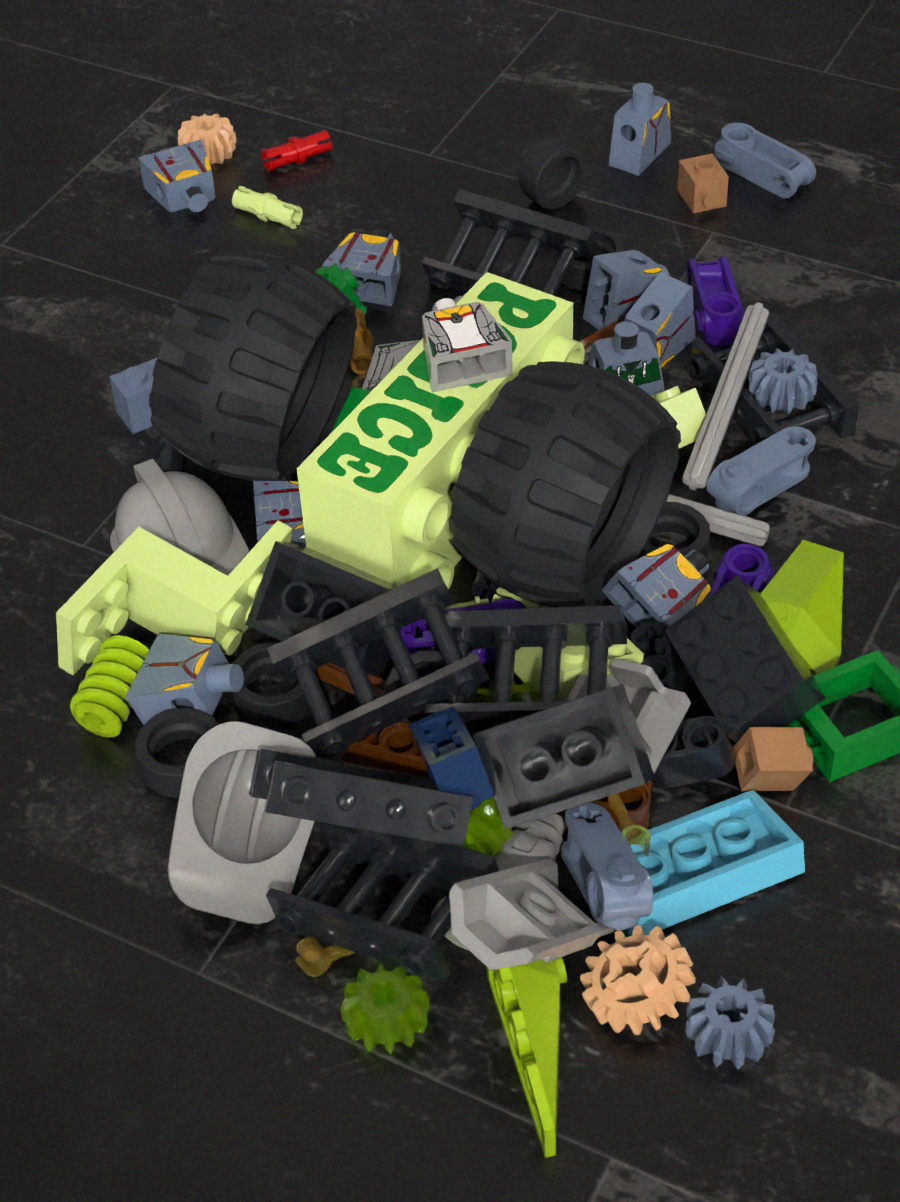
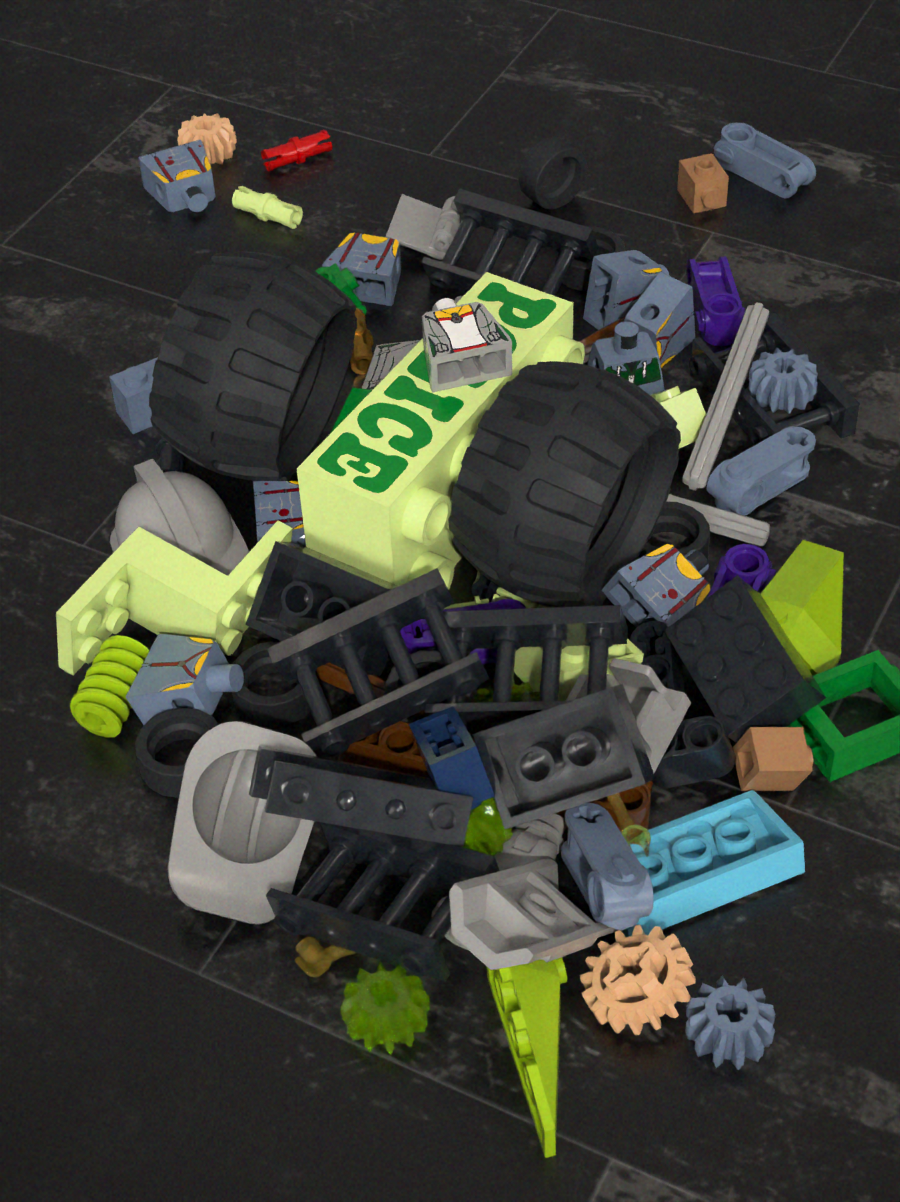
sand blue torso [609,83,671,176] -> none
none -> light grey hinge [386,194,462,260]

